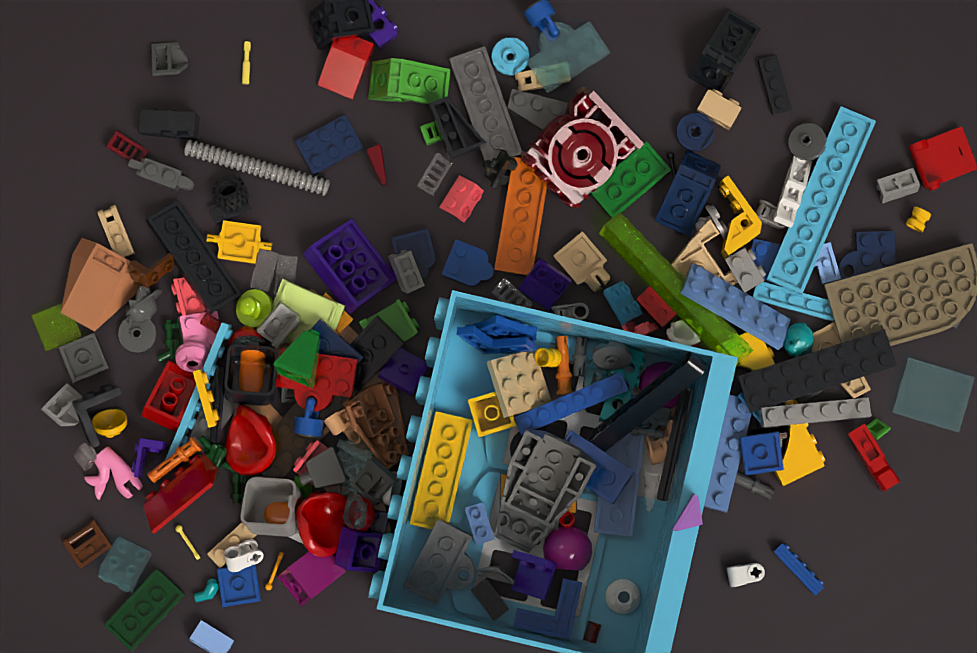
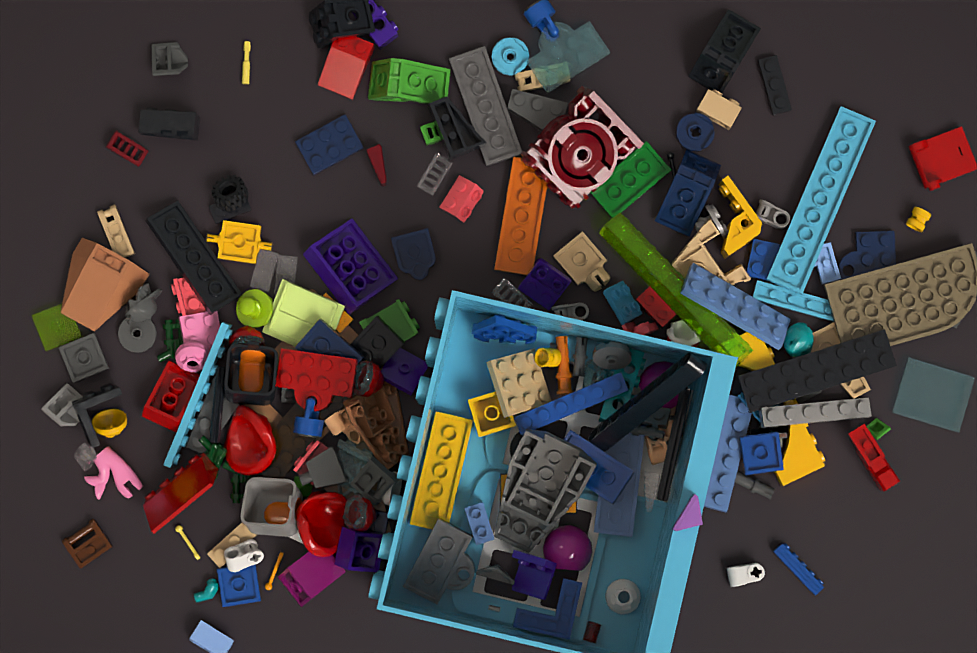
clear light blue bracket [98,537,151,594] -> none
dark green plate [104,568,186,652] -> none
dark grey hinge [128,158,195,191] -> none
reddish brown bracket [129,253,174,288] -> none
dark purple bracket [131,438,168,477] -> none
orange pin [147,436,202,483] -> none
light grey piece [184,139,330,196] -> none
yellow plate [193,368,220,428] -> none
clear red piece [199,312,222,334] -> none
light grey bracket [256,300,300,349] -> none
green slope [274,329,320,389] -> none
light grey hinge [388,250,425,294] -> none
blue plate [441,239,494,286] -> none
blue plate [456,324,536,354] -> none
black plate [471,578,509,621] -> none
pearl dark grey hips [483,149,518,188] -> none
red hinge [559,511,575,528] -> none
light grey bracket [725,247,766,293] -> none
white slope [773,156,812,228] -> none
dark grey plate [788,123,827,161] -> none
light grey hinge [876,168,920,203] -> none
none -> hair [353,361,385,397]

